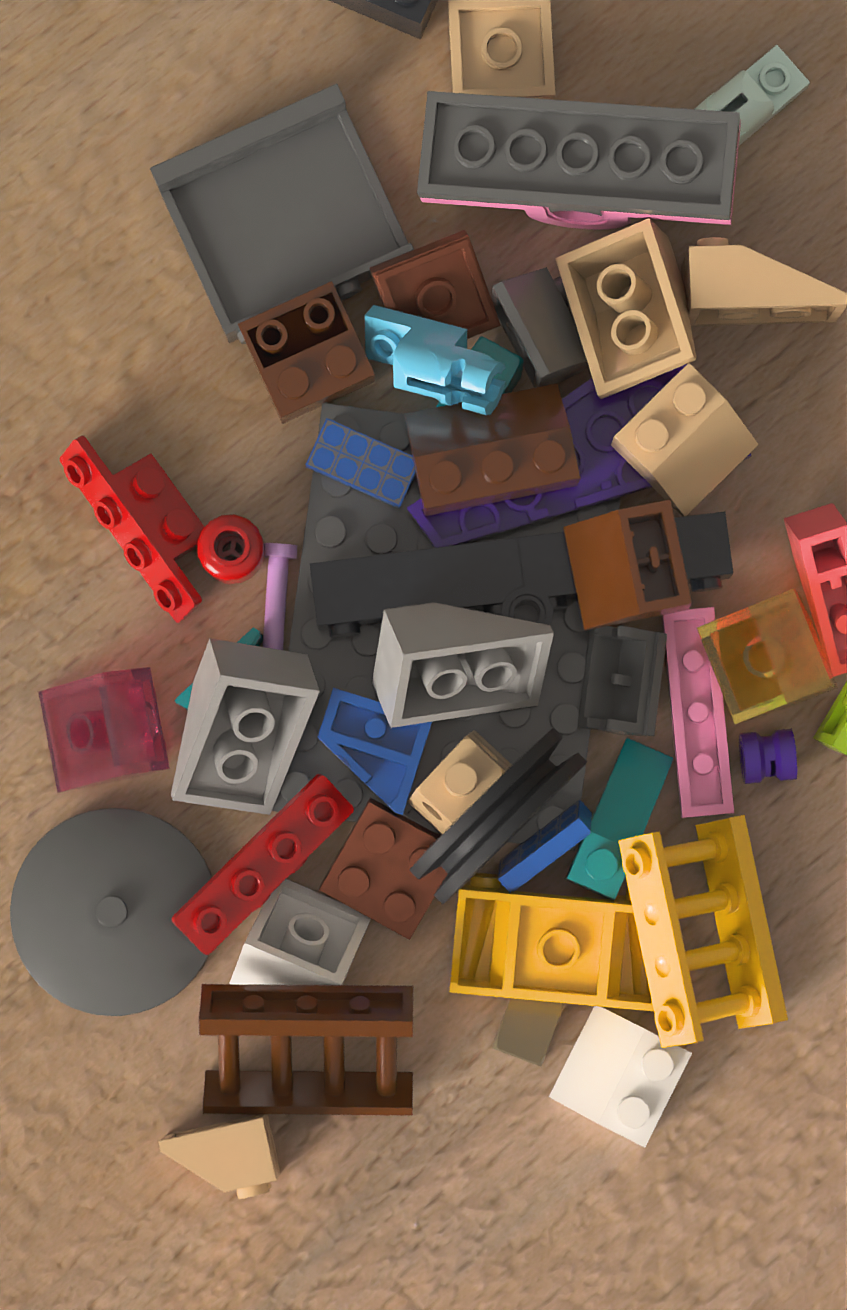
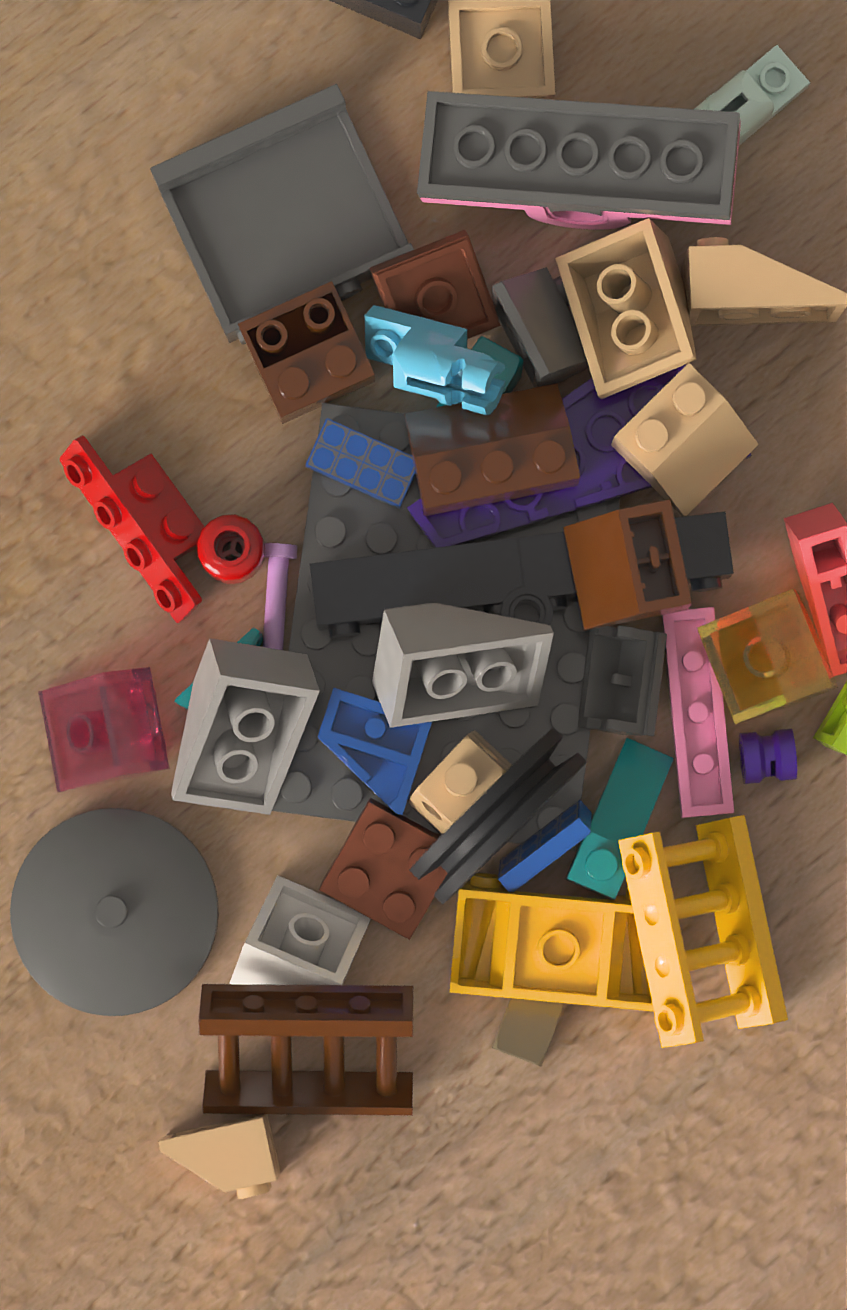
red bracket [172,774,354,955] -> none
white slope [549,1006,692,1148] -> none

